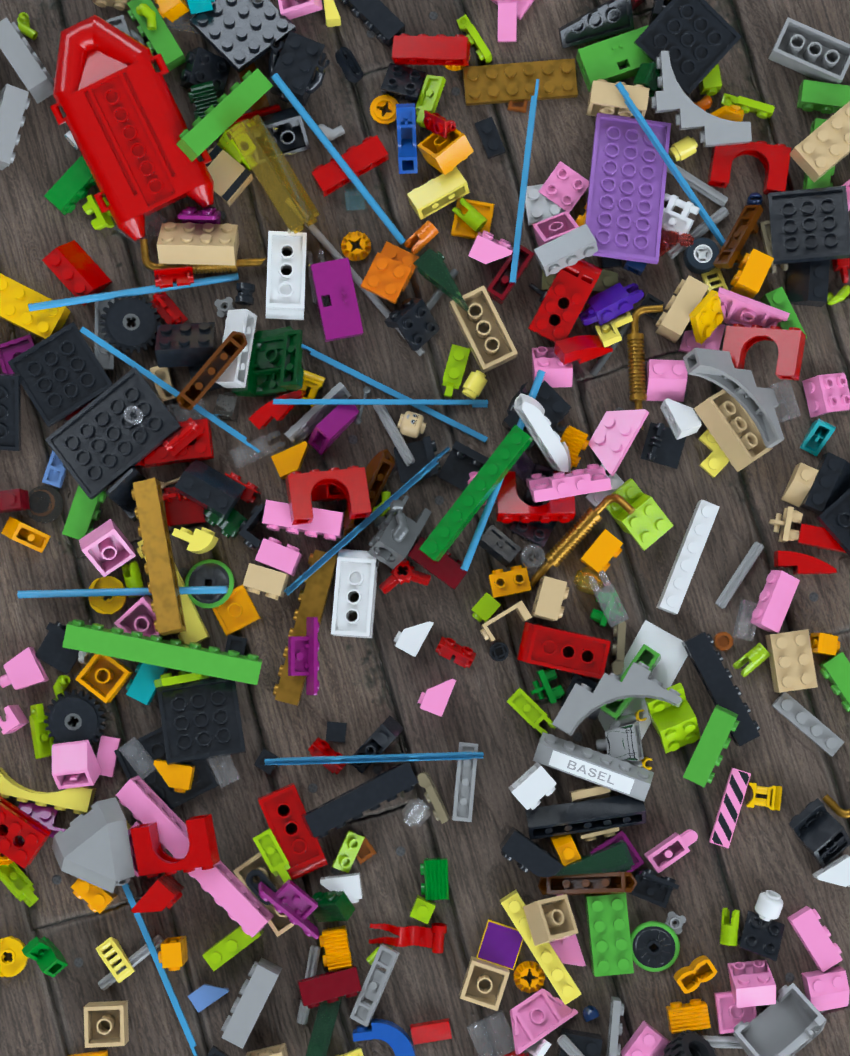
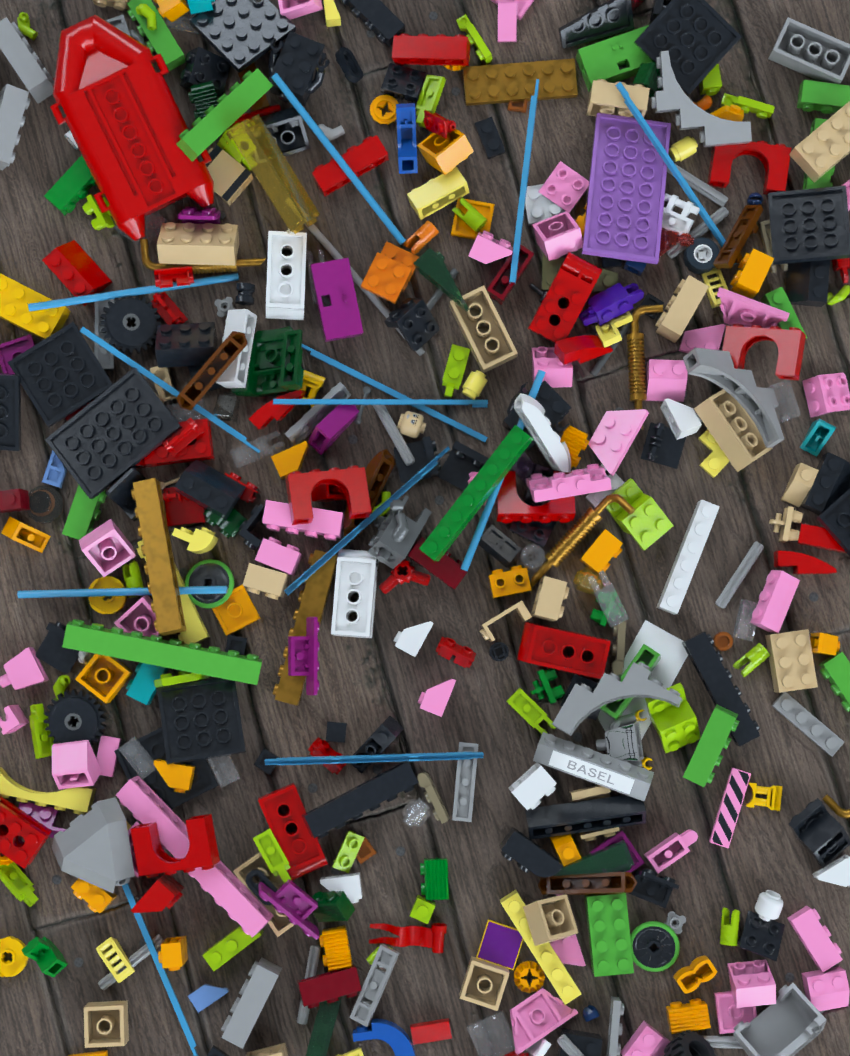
clear bush [124,406,143,424] -> none
light orange gear [341,231,371,261] -> none
clear light blue slope [345,188,365,211] -> none
lime brick [471,592,501,623] -> none
light grey brick [534,224,598,277] -> none
yellow plate [689,290,724,344] -> none

